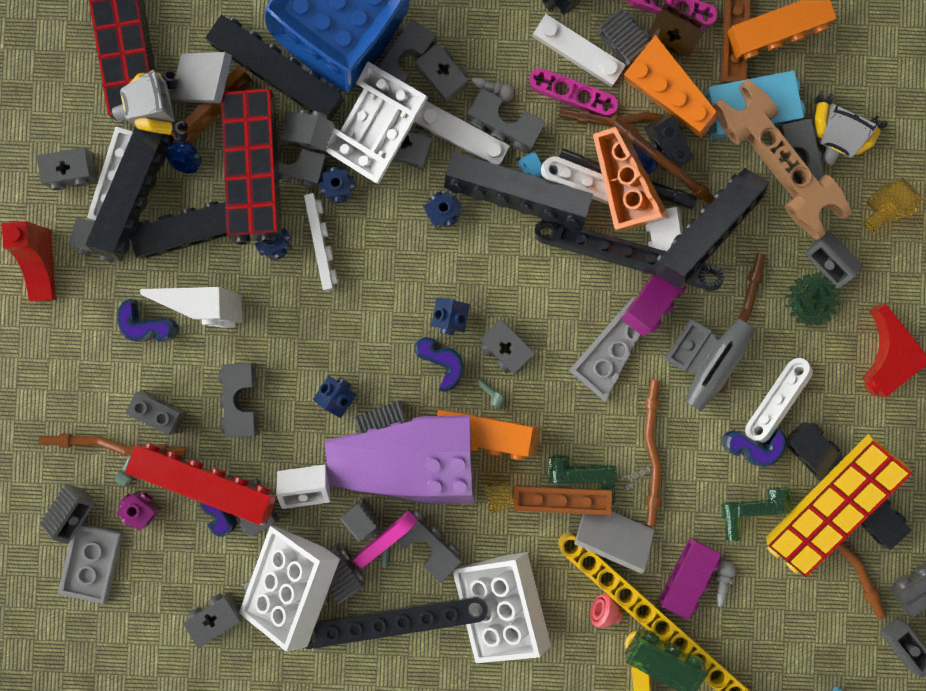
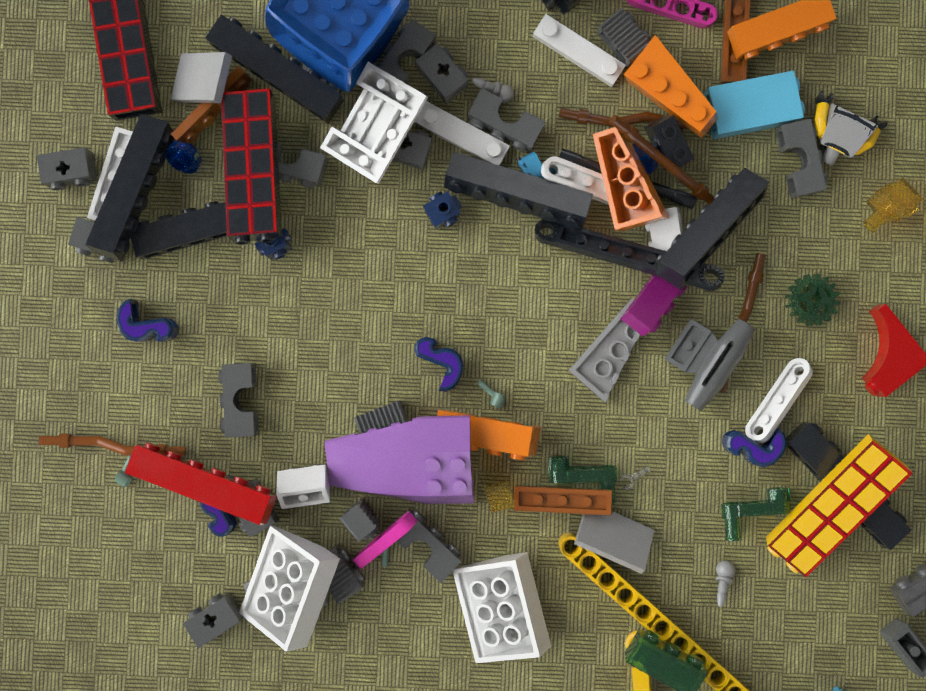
red arch [1,221,56,302] -> none
dark grey brick [39,484,96,544] -> none
light grey tile [58,523,124,604] -> none
light grey torso [112,70,188,141] -> none
magenta brick [117,491,162,531] -> none
dark grey brick [125,391,187,435] -> none
white slope [140,287,243,328] -> none
dark grey brick [280,110,334,151] -> none
white plate [304,193,338,292] -> none
black plate [305,596,488,649] -> none
dark blue brick [313,376,357,418] -> none
dark blue brick [319,167,356,203] -> none
dark blue brick [431,298,470,336] -> none
dark grey brick [480,319,535,374] -> none
dark pink beam [529,68,618,117] -> none
coral brick [590,593,623,628] -> none
dark orange bar [644,380,662,526] -> none
dark brown brick [648,2,707,58] -> none
magenta brick [658,537,721,620] -> none
medium nougat piece [712,79,852,240] -> none
dark grey brick [805,230,863,288] -> none
dark orange bar [807,487,887,619] -> none

